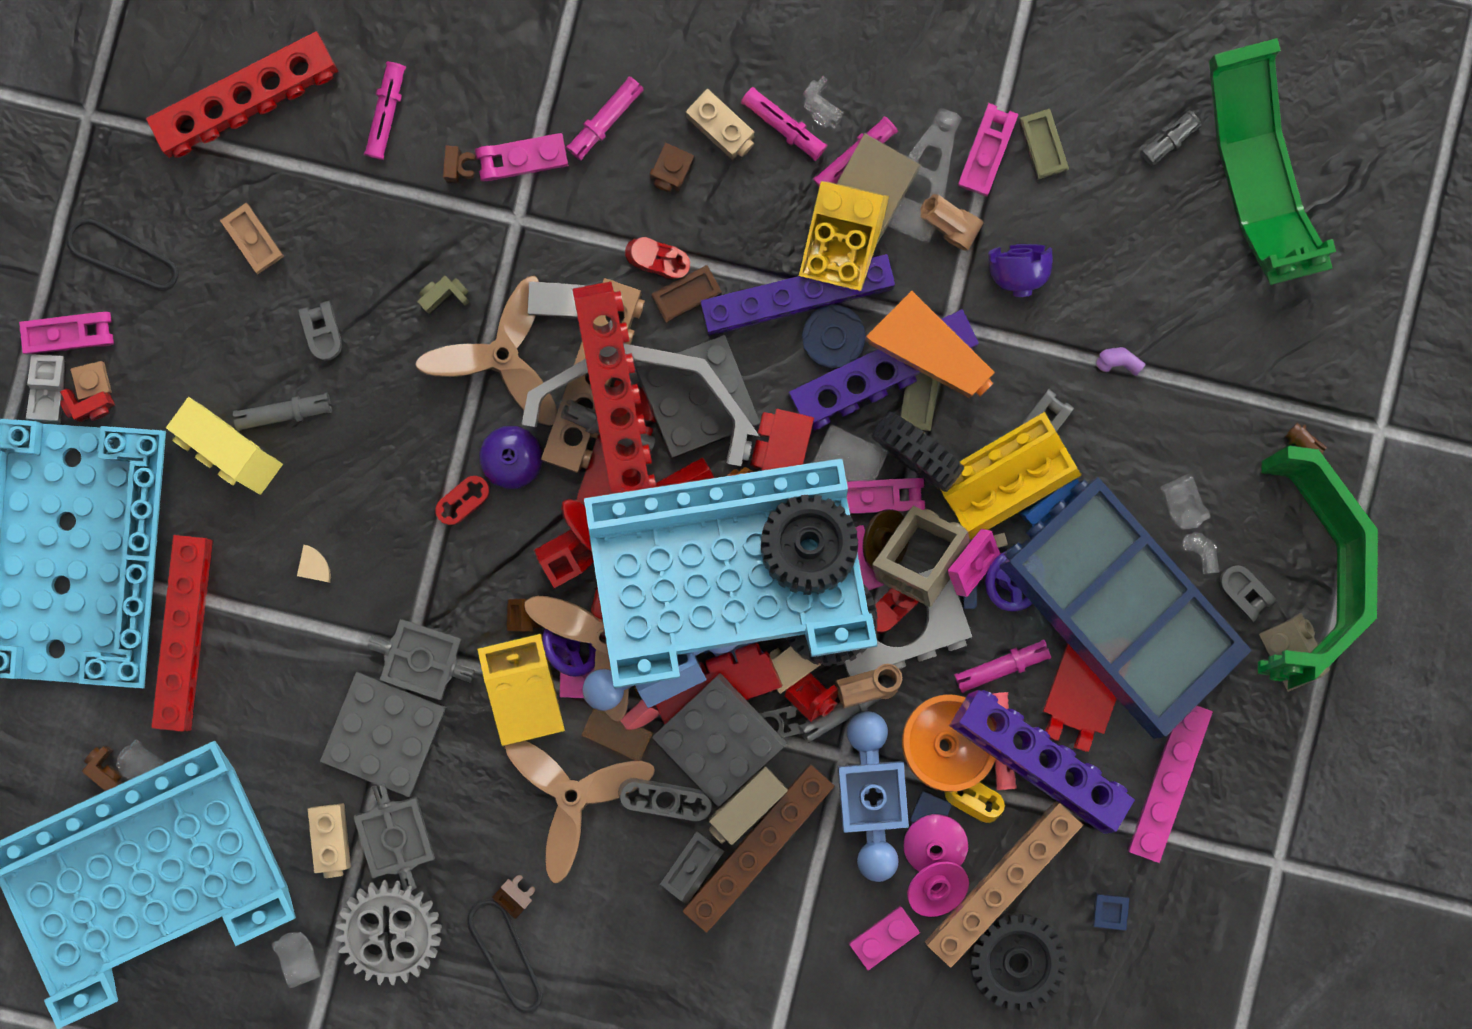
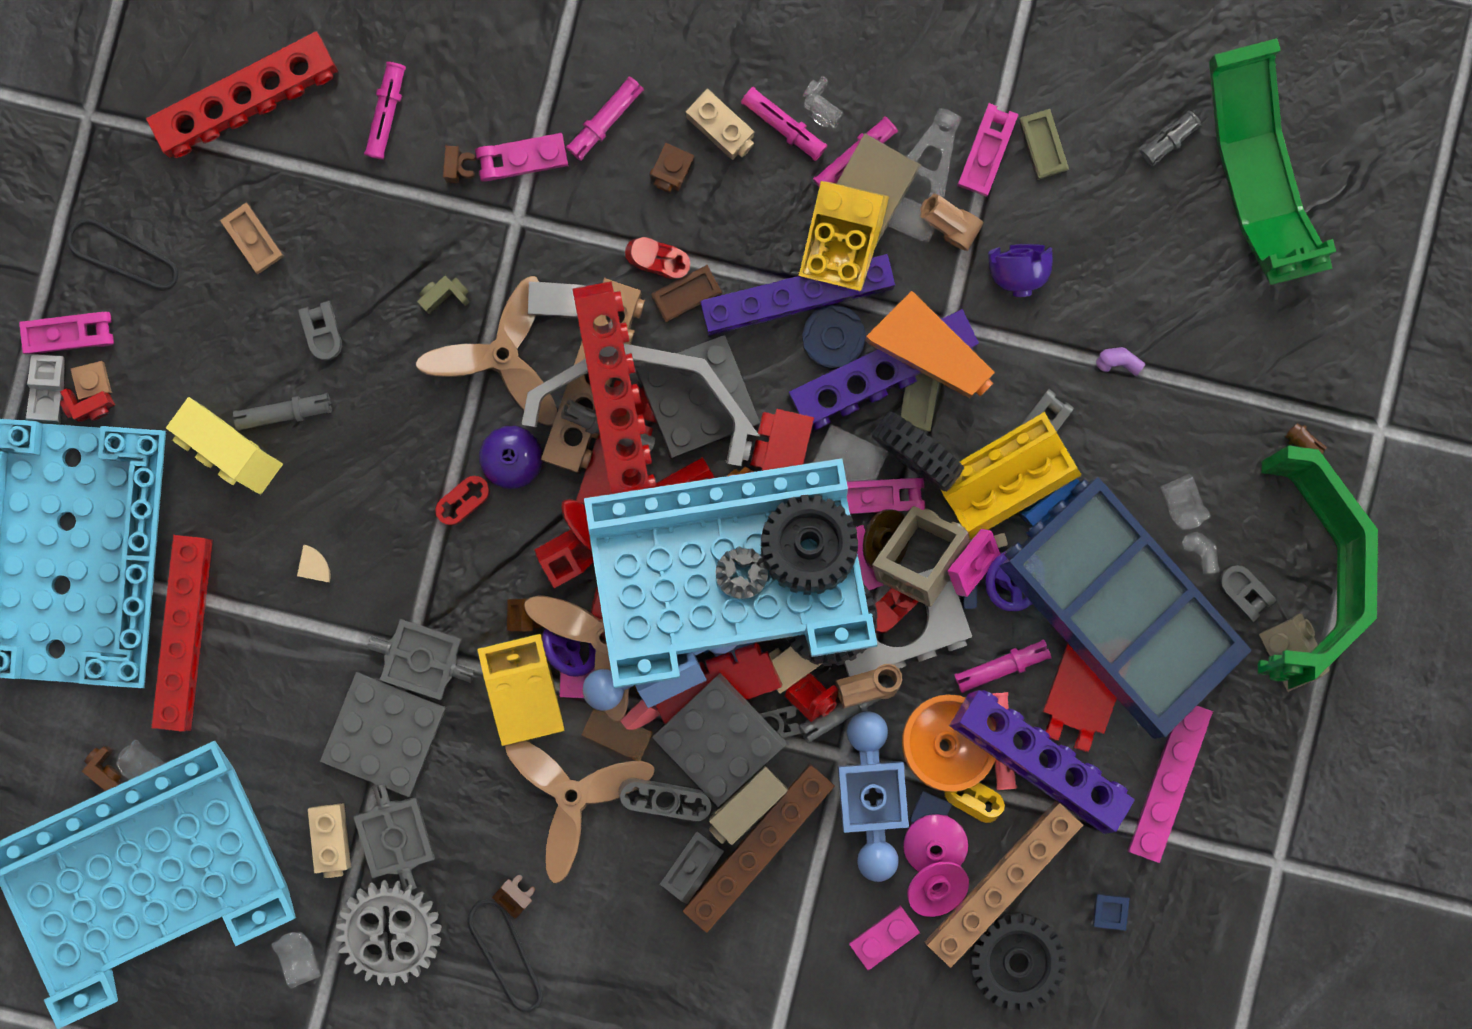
none -> dark grey gear [716,546,768,599]

